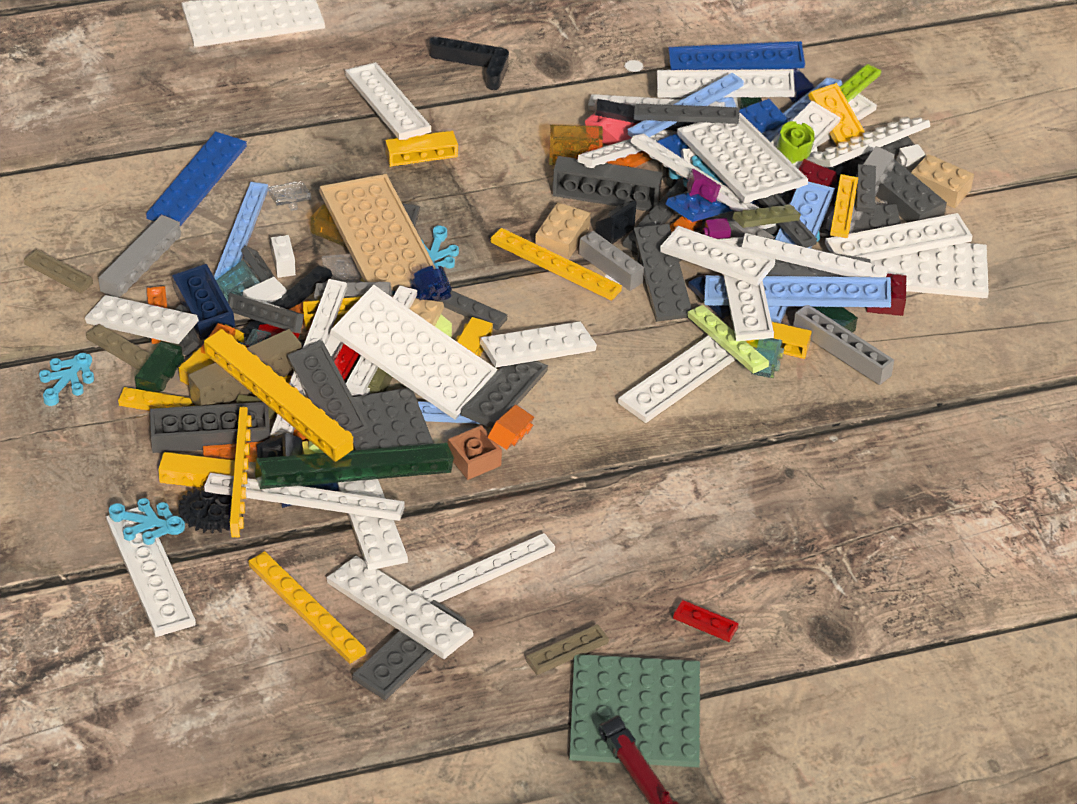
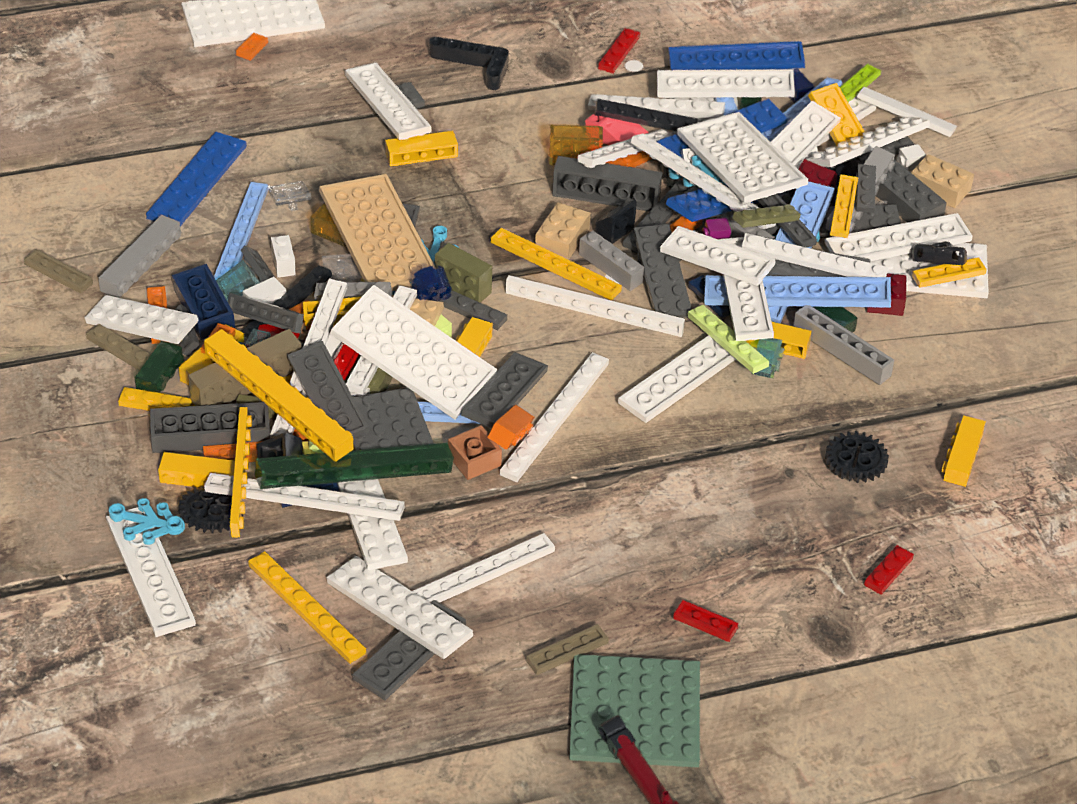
medium azure plant [39,353,94,406] -> none
white plate [480,321,597,368] -> none
light blue plate [628,73,744,138] -> none
dark grey plate [634,103,740,124] -> none
magenta slope [687,169,721,203] -> none
lime brick [776,121,815,164] -> none
none -> orange plate [236,33,268,61]
none -> dark grey plate [397,82,425,109]
none -> olive brick [435,243,492,303]
none -> white plate [500,352,609,482]
none -> white plate [506,275,685,337]
none -> red plate [598,28,640,74]
none -> black gear [825,431,889,483]
none -> white tile [857,87,957,137]
none -> red plate [864,545,914,595]
none -> yellow plate [912,257,987,288]
none -> black piece [913,241,967,265]
none -> yellow brick [942,415,986,487]

